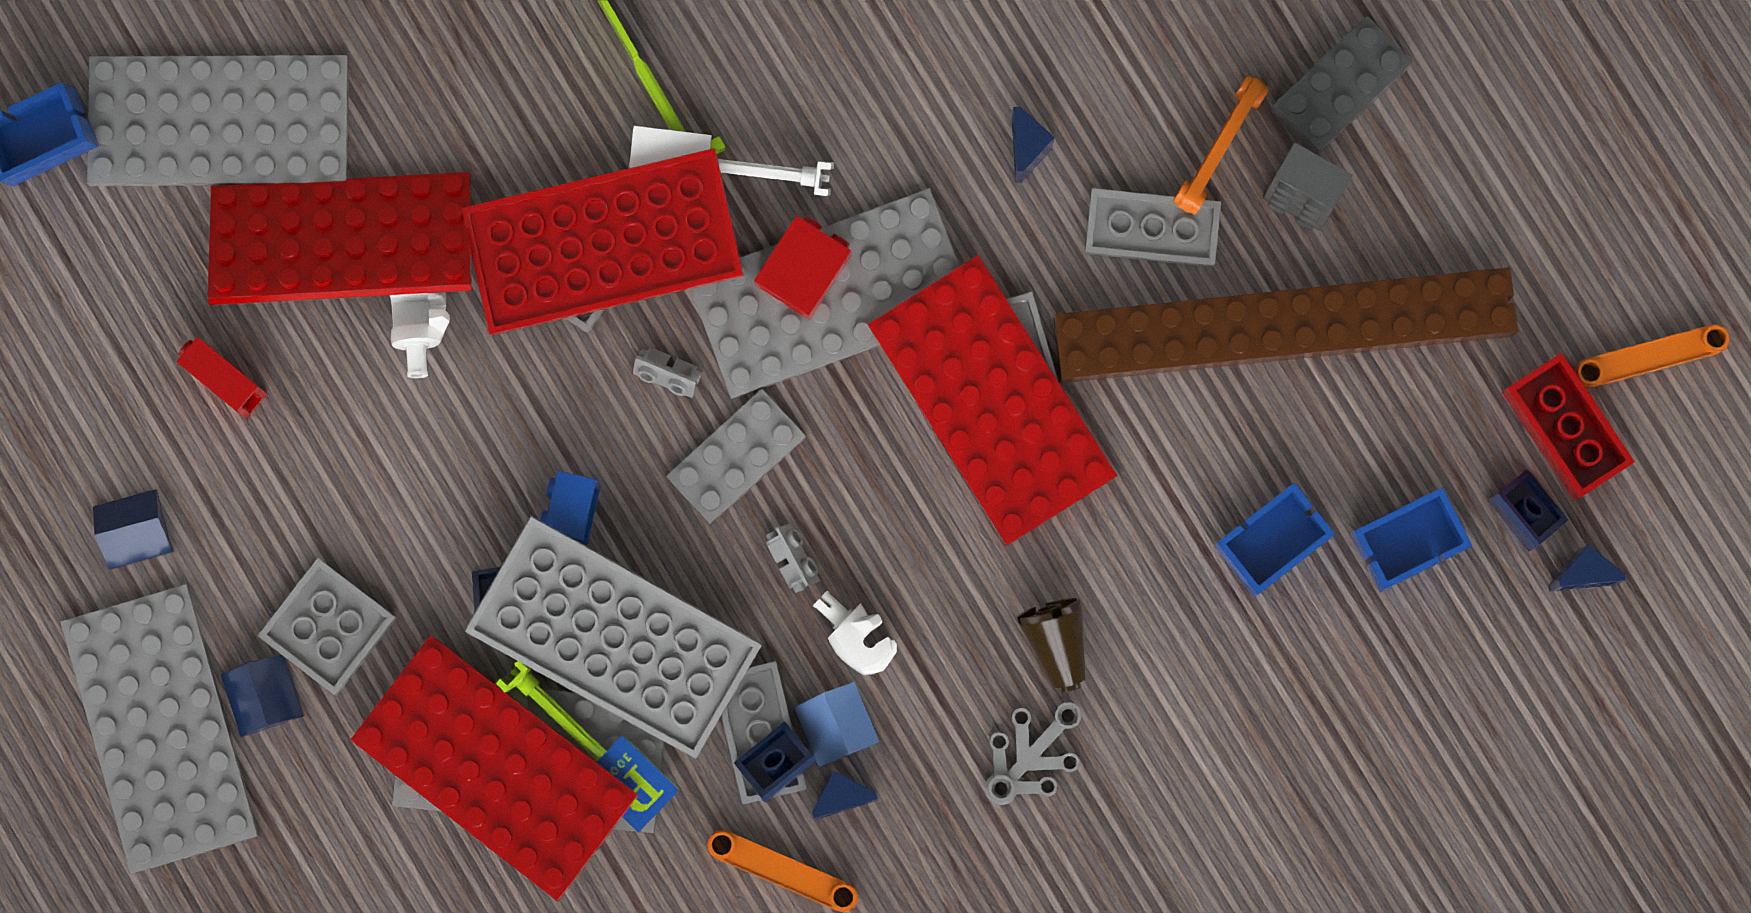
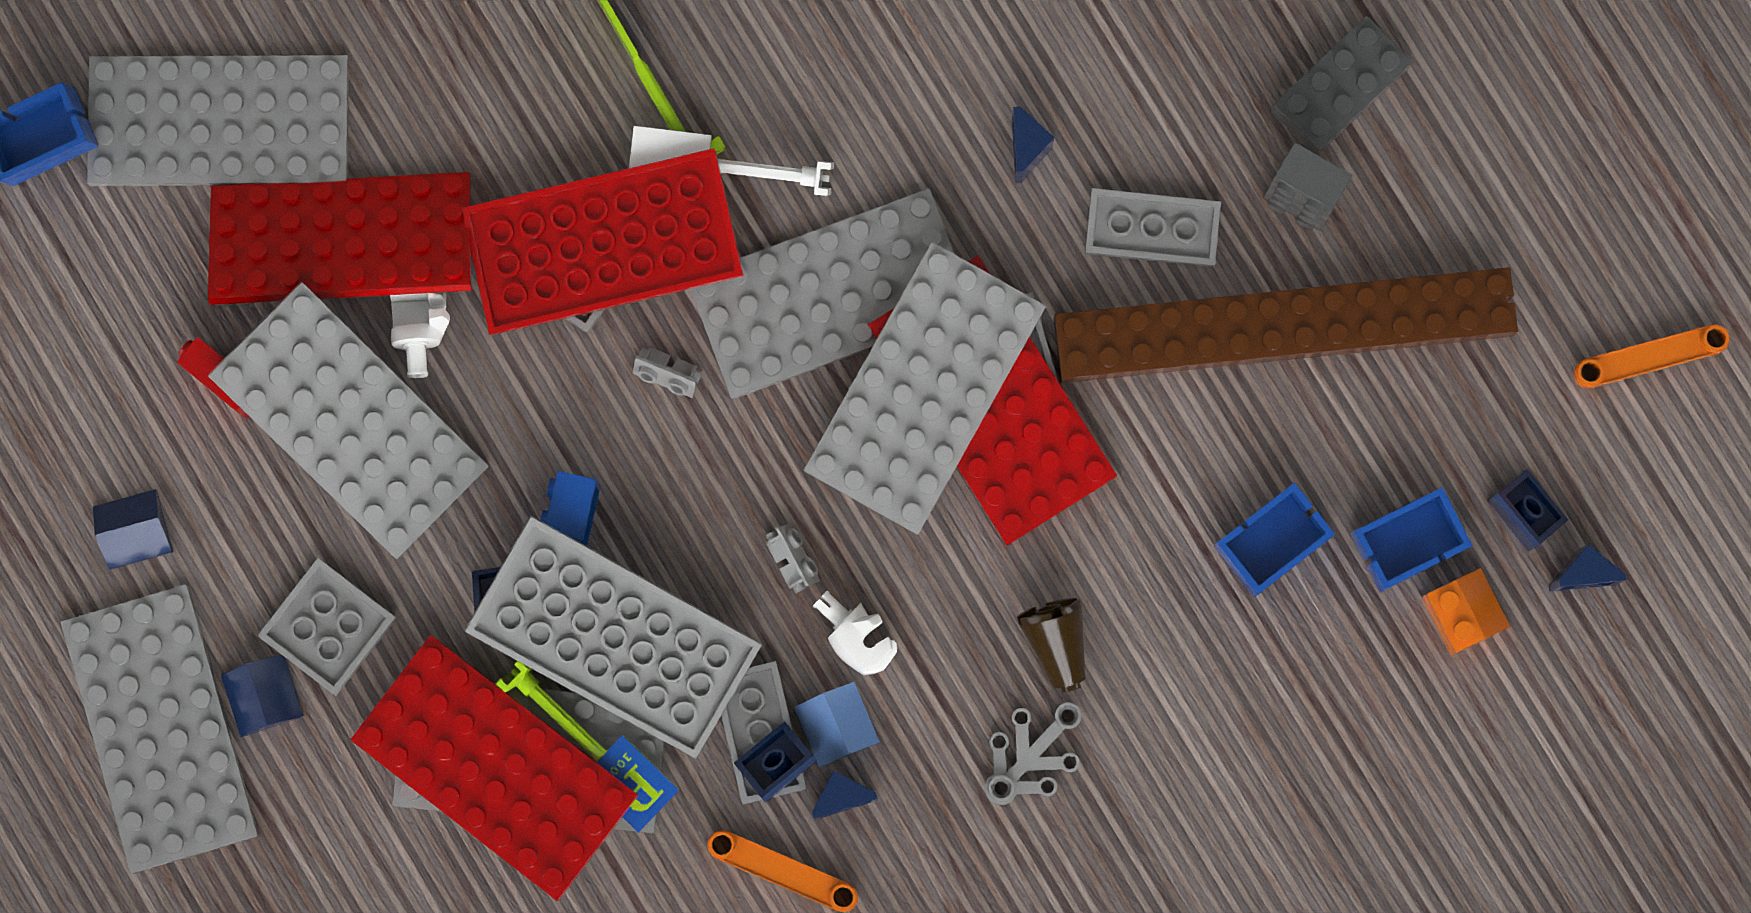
light grey plate [666,389,806,525] -> none
red brick [754,215,852,320] -> none
orange piece [1172,74,1270,215] -> none
red brick [1502,353,1635,501] -> none
none -> light grey plate [207,282,489,559]
none -> light grey plate [803,242,1046,535]
none -> orange slope [1422,568,1510,655]

